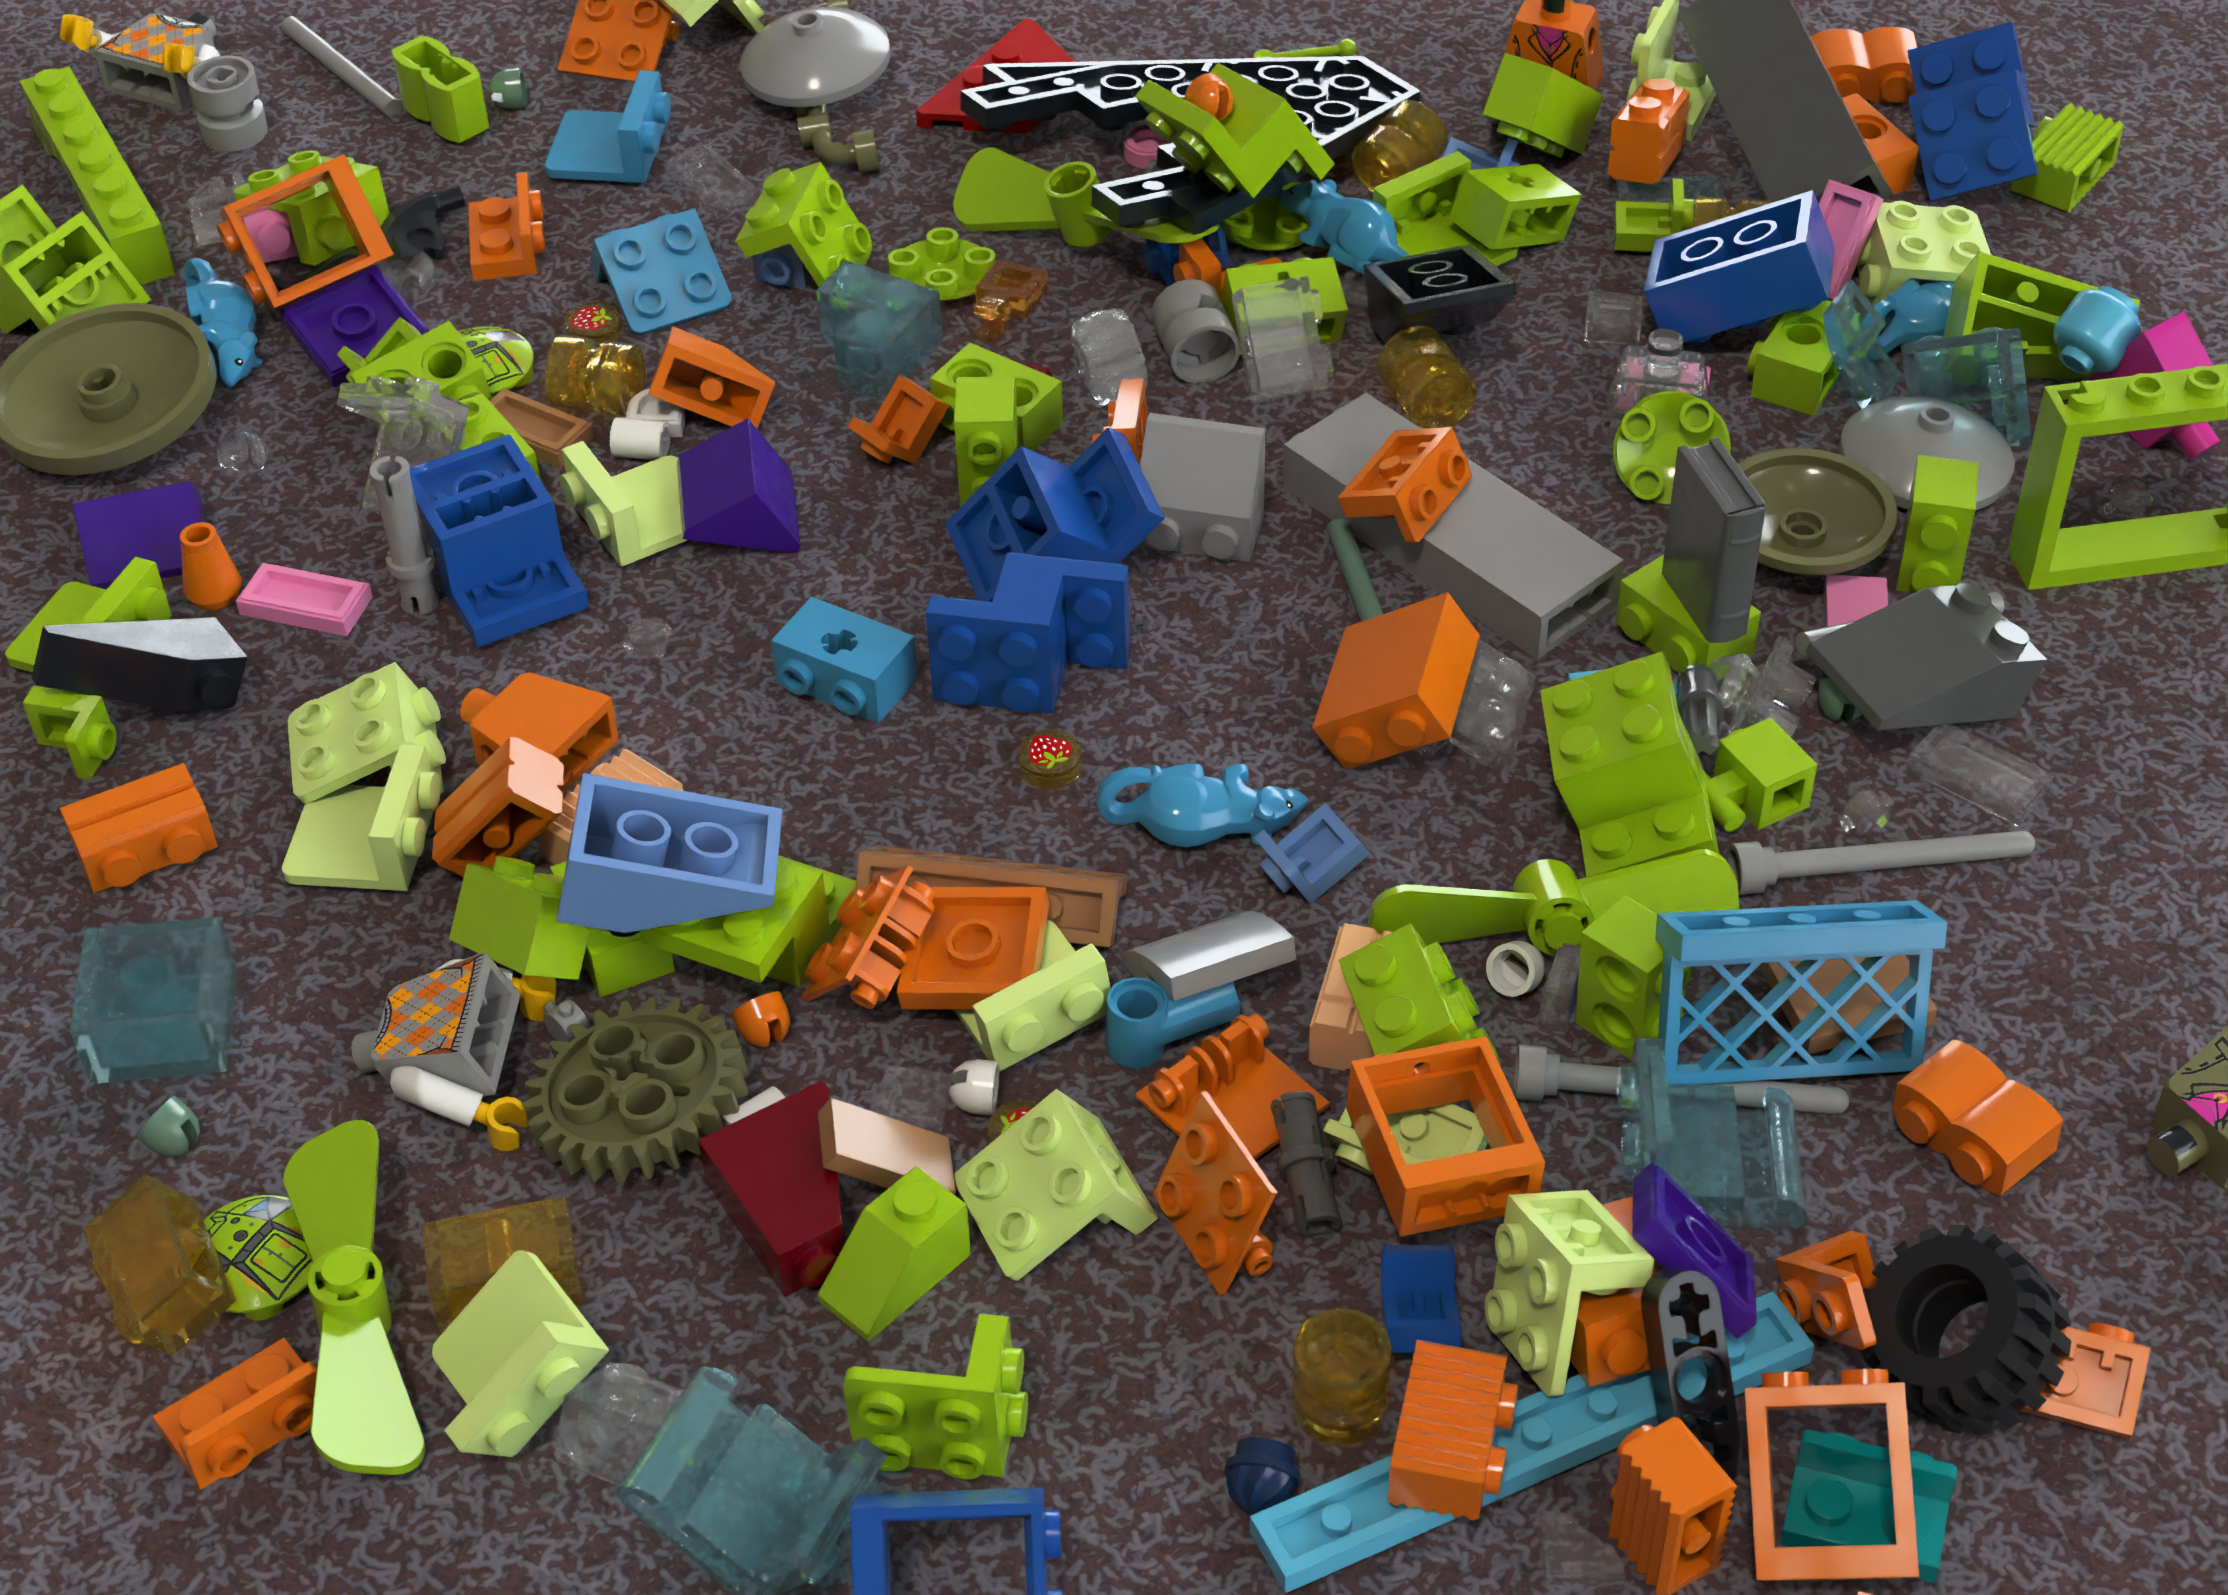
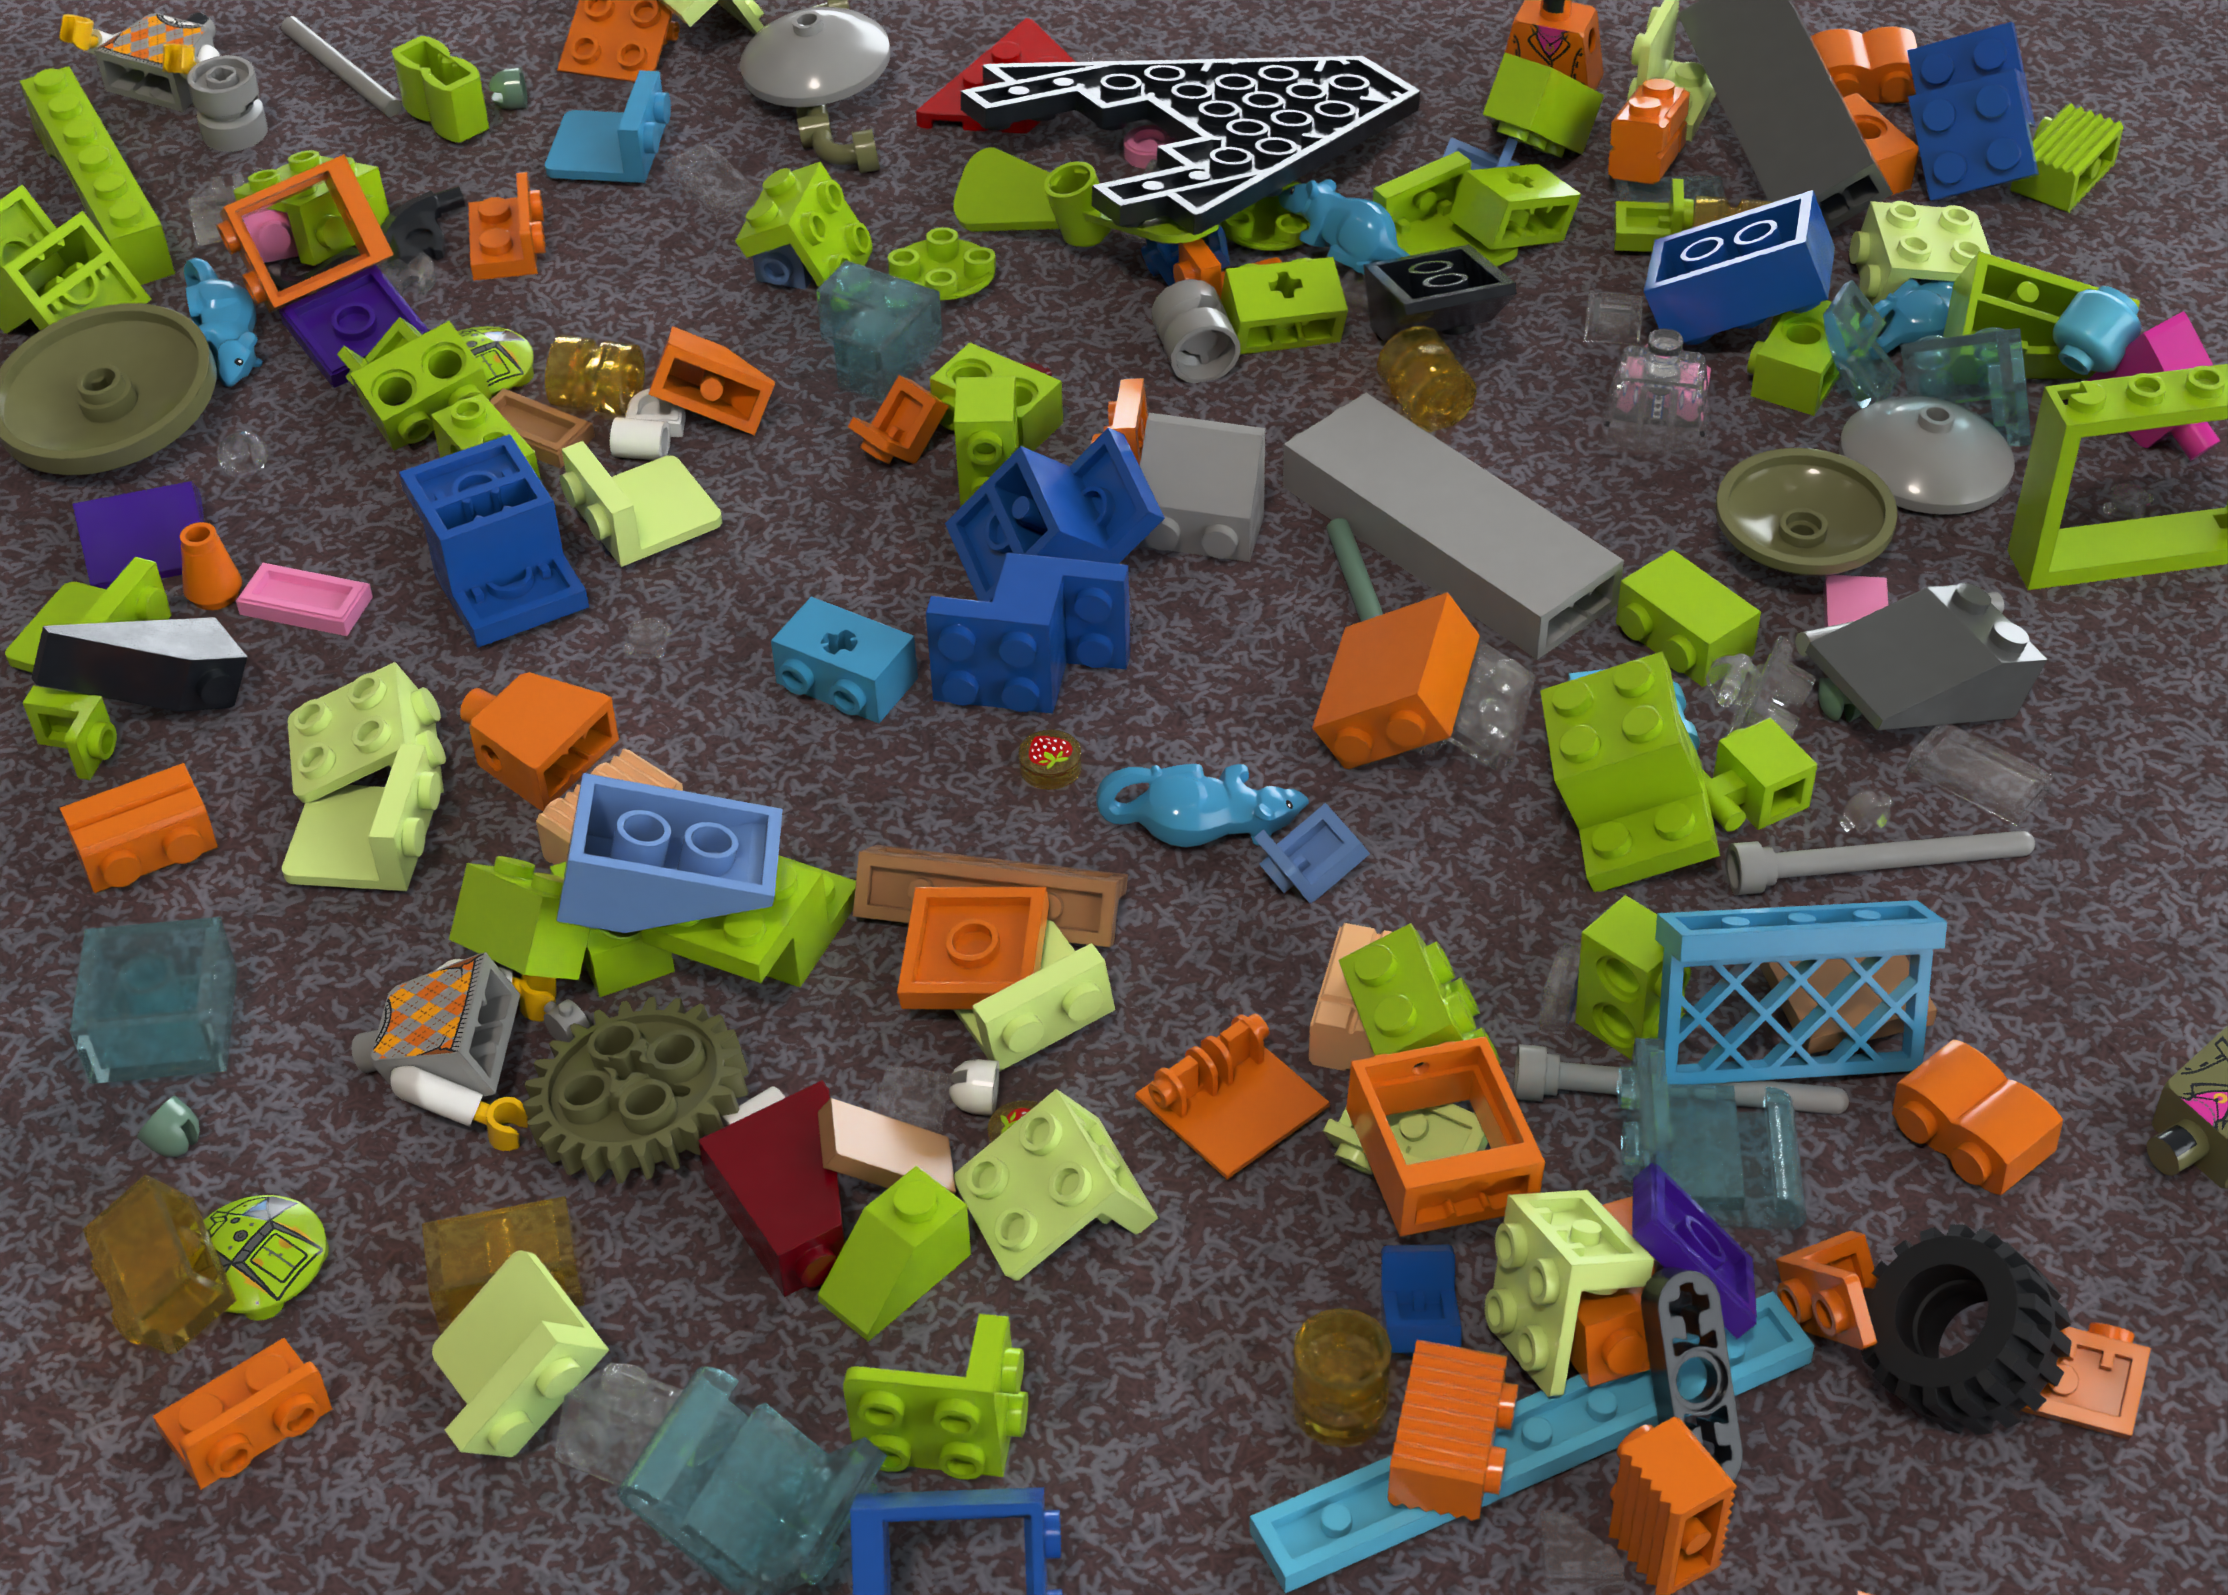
lime piece [283,1120,426,1475] -> none
clear bracket [336,376,470,515] -> none
light grey pin [370,456,439,615] -> none
orange brick [432,736,564,877] -> none
clear yellow tile [564,301,621,350] -> none
dark azure bracket [589,208,732,336] -> none
dark purple slope [677,419,800,553] -> none
orange hinge [731,991,790,1048] -> none
orange hinge [800,865,936,1009] -> none
clear orange plate [974,259,1048,344] -> none
clear gear [1070,308,1148,406] -> none
dark azure piece [1105,977,1240,1068] -> none
light grey slope [1121,911,1296,1001] -> none
lime bracket [1135,63,1335,199] -> none
orange hinge [1152,1091,1277,1296] -> none
orange hinge [1185,73,1234,122] -> none
dark blue plate [1224,1437,1301,1515] -> none
clear brick [1231,276,1333,405] -> none
lime hinge [1254,39,1357,58] -> none
dark grey pin [1270,1091,1342,1237] -> none
orange bracket [1337,427,1472,543] -> none
clear yellow wheel [1352,100,1448,192] -> none
lime piece [1368,849,1739,956] -> none
white hinge [1486,941,1546,997] -> none
lime dish [1613,391,1731,505] -> none
dark grey piece [1662,437,1766,643] -> none
dark grey axle [1676,664,1725,755] -> none
orange window [1745,1369,1919,1582] -> none
teal bracket [1780,1430,1958,1583] -> none
bright pink tile [1819,179,1884,303] -> none
lime brick [1896,455,1979,593] -> none

